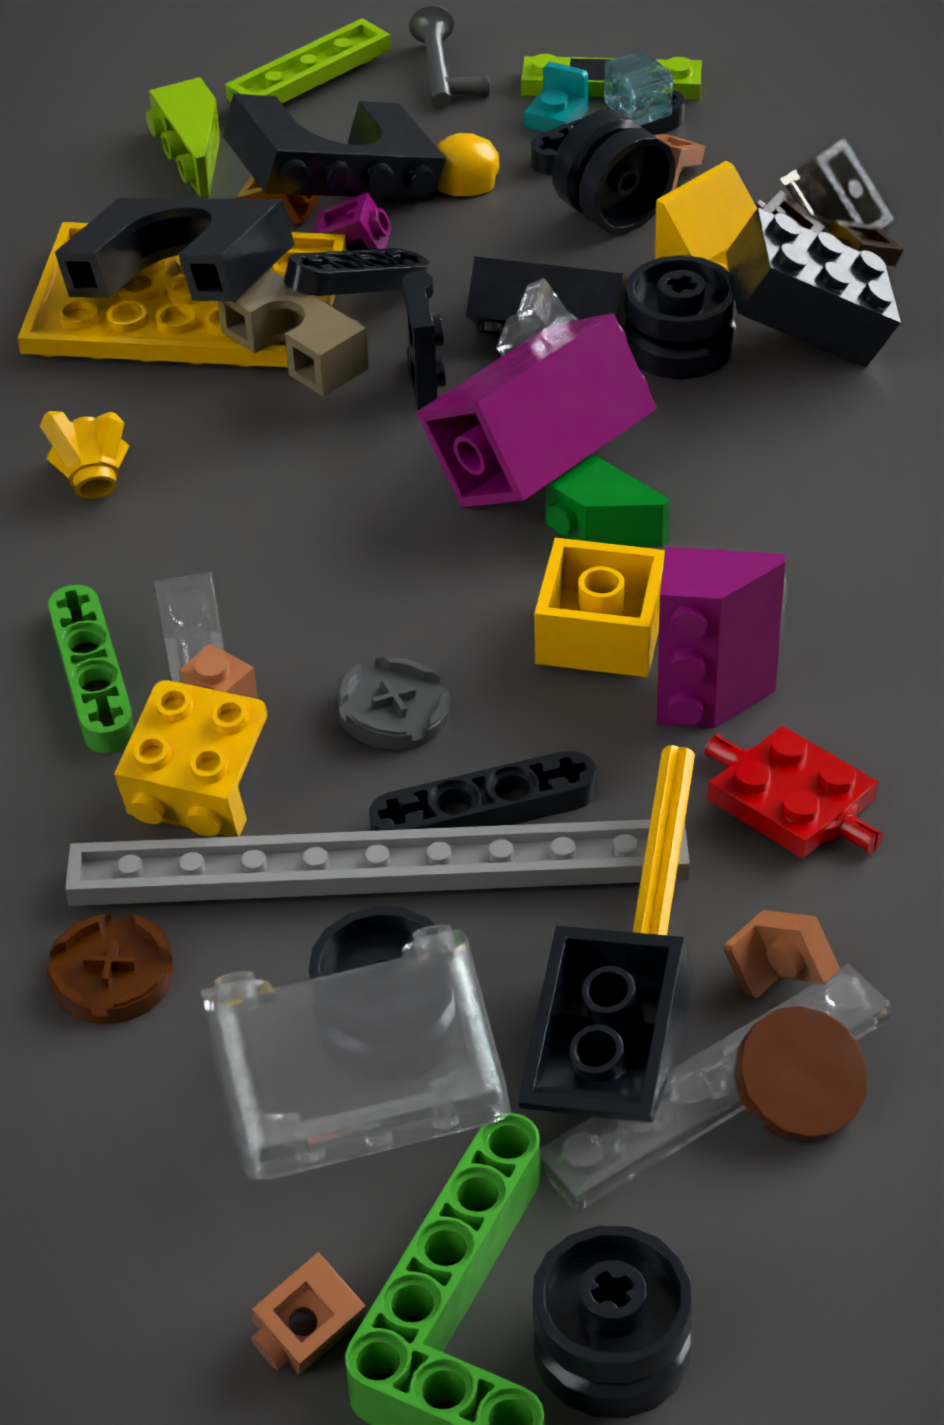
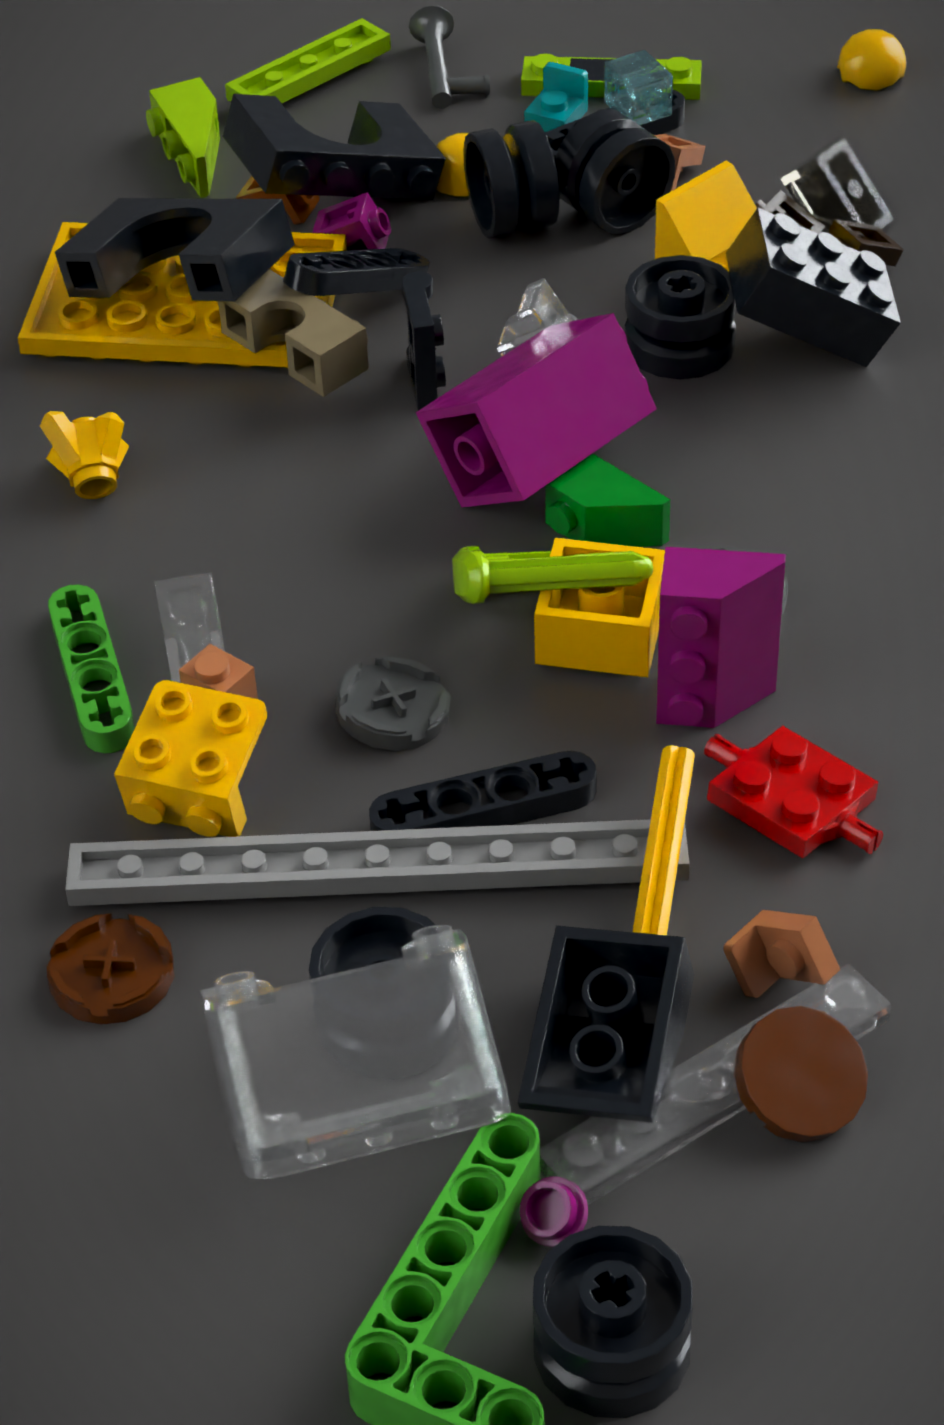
nougat brick [250,1252,366,1375] -> none
black slope [466,256,628,338] -> none
none -> lime piece [452,546,653,604]
none -> black wheel [463,120,560,238]
none -> magenta plate [520,1176,588,1248]
none -> yellow hair [837,29,907,91]

